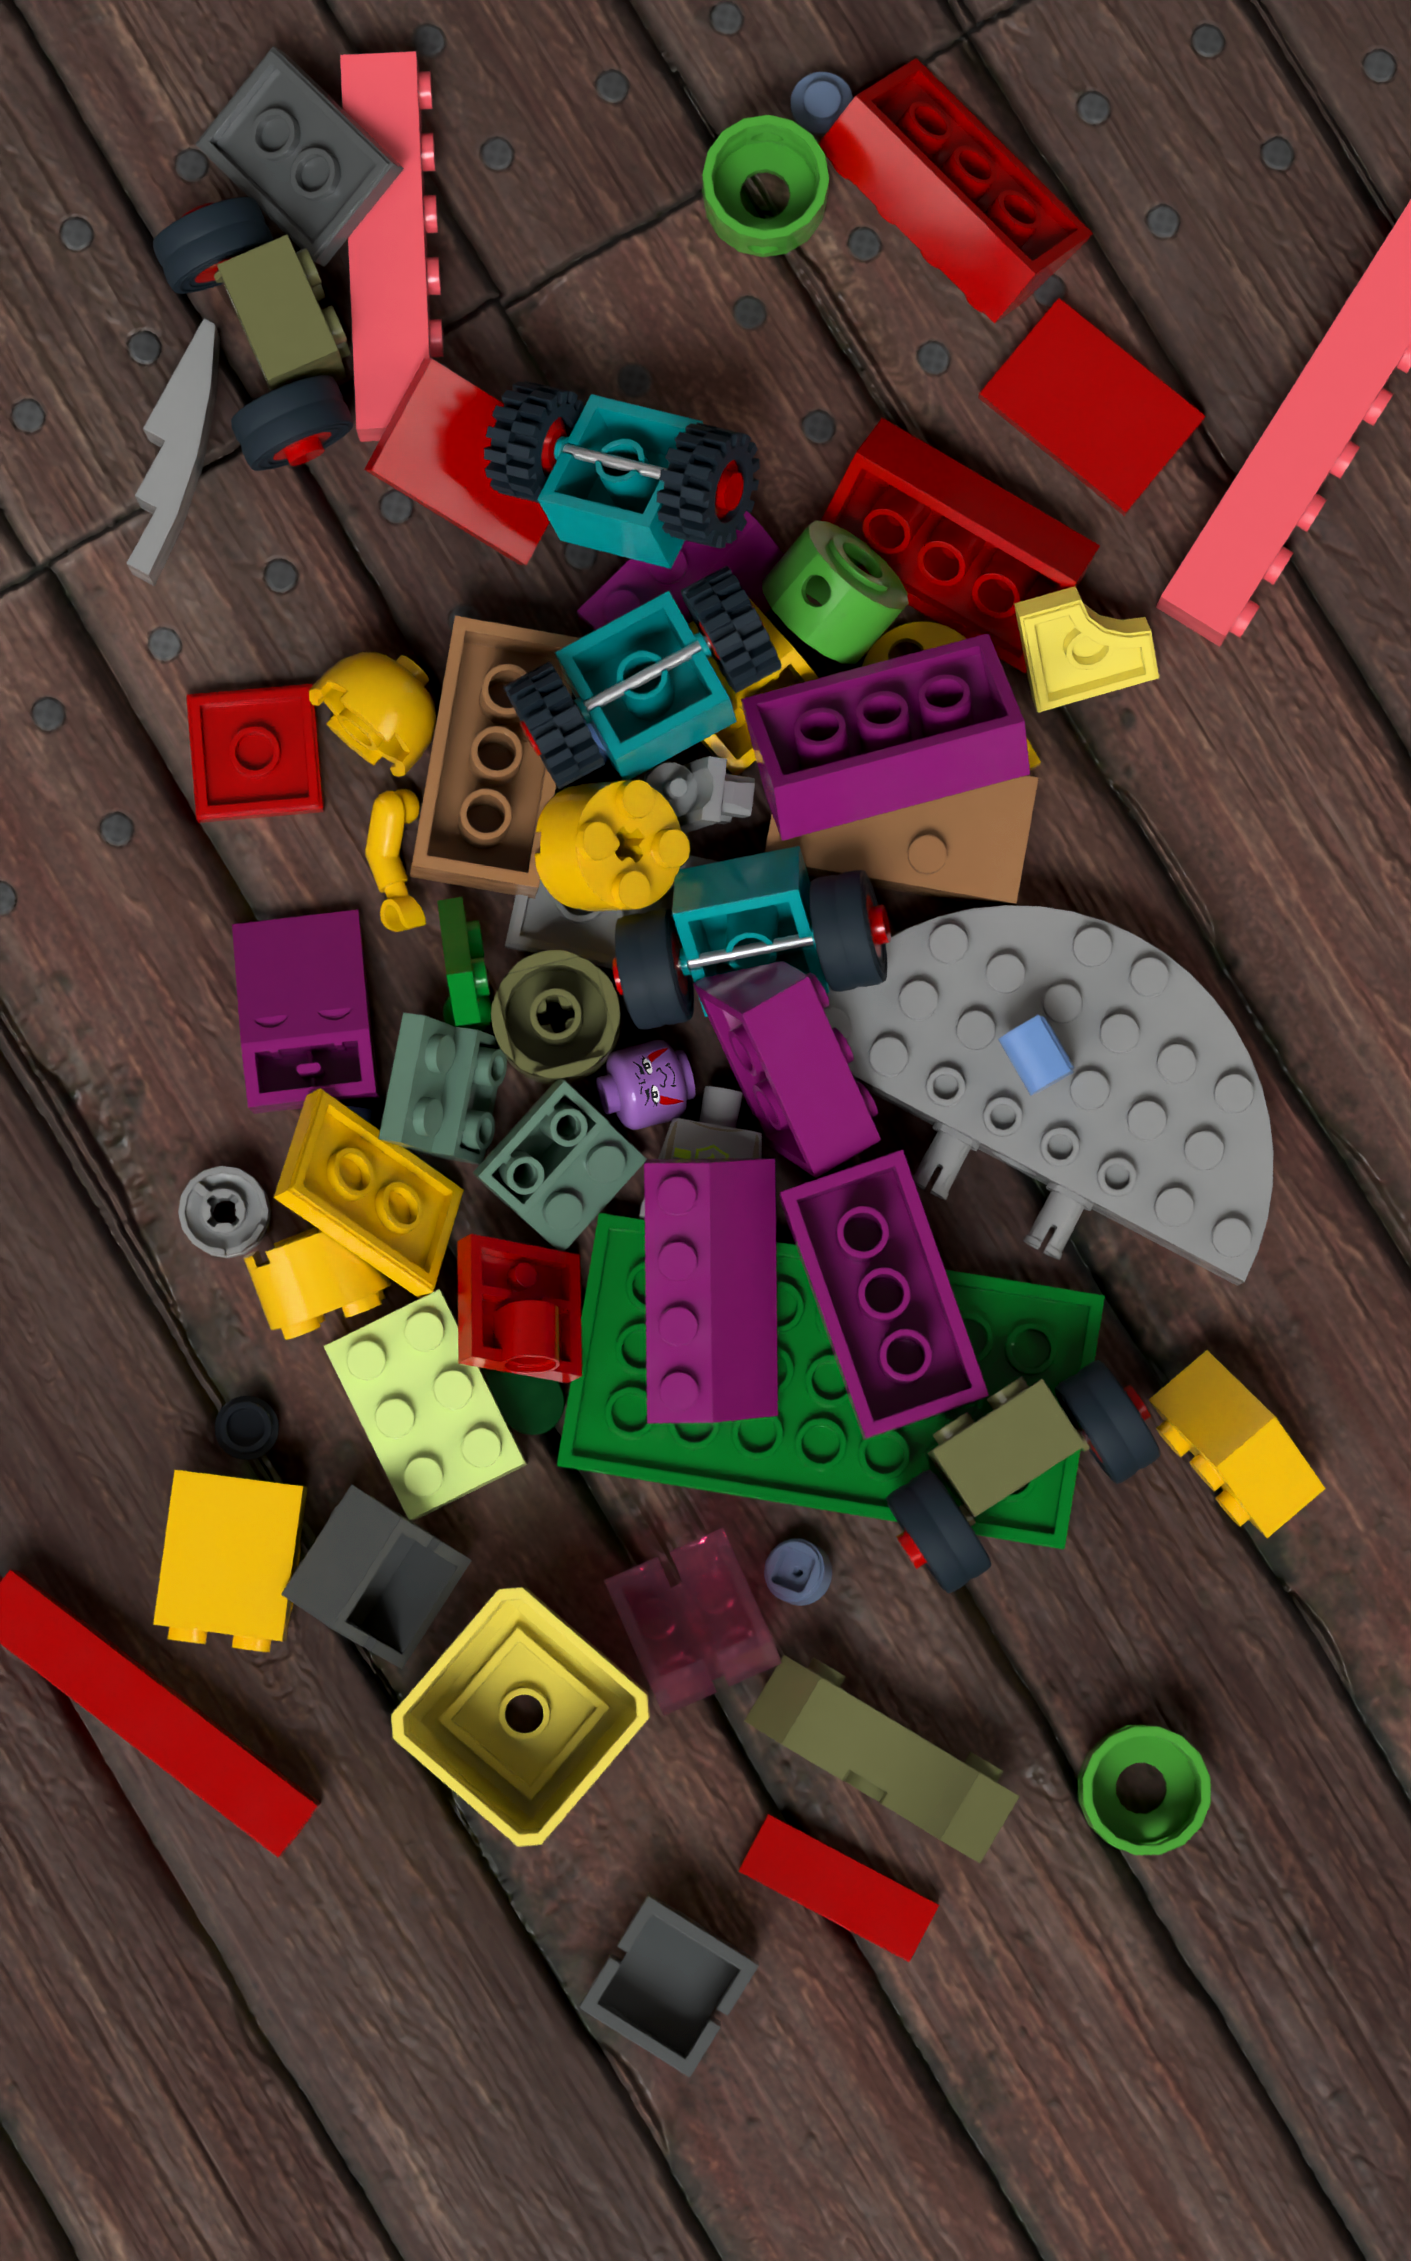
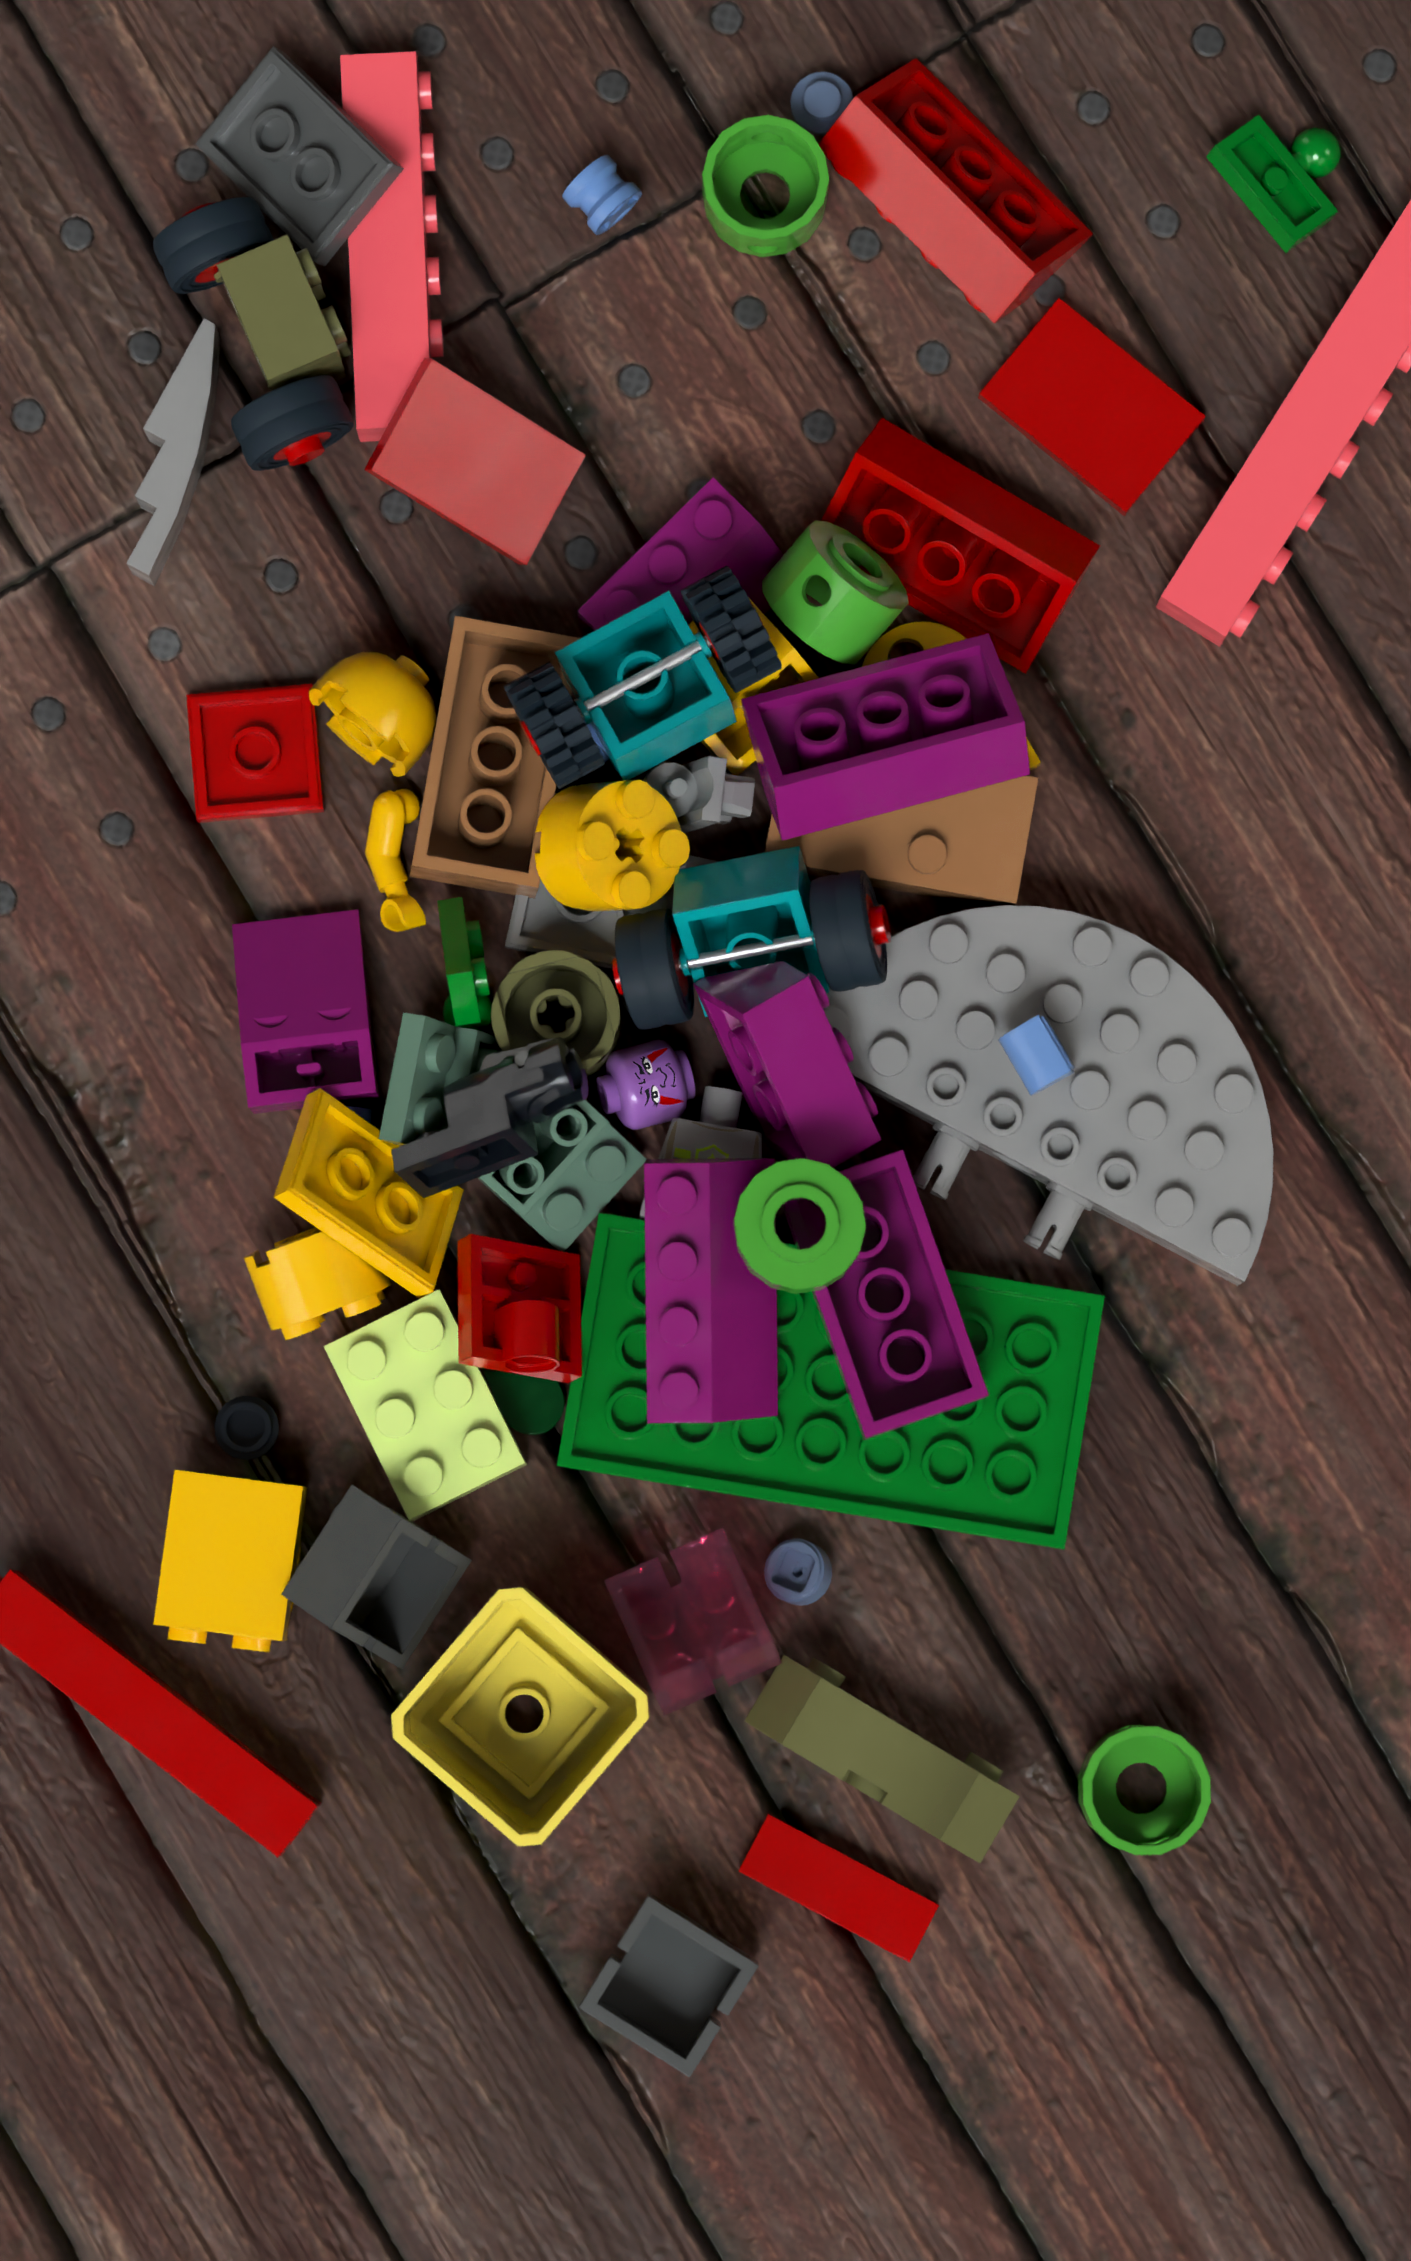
light grey wheel [178,1166,272,1258] -> none
brick [484,380,760,569] -> none
brick [886,1360,1161,1594] -> none
light yellow tile [1014,586,1159,713] -> none
yellow brick [1149,1350,1326,1538] -> none
none -> black plate [391,1037,588,1198]
none -> medium blue wheel [562,155,642,235]
none -> bright green piece [734,1158,866,1294]
none -> green plate [1206,115,1341,253]

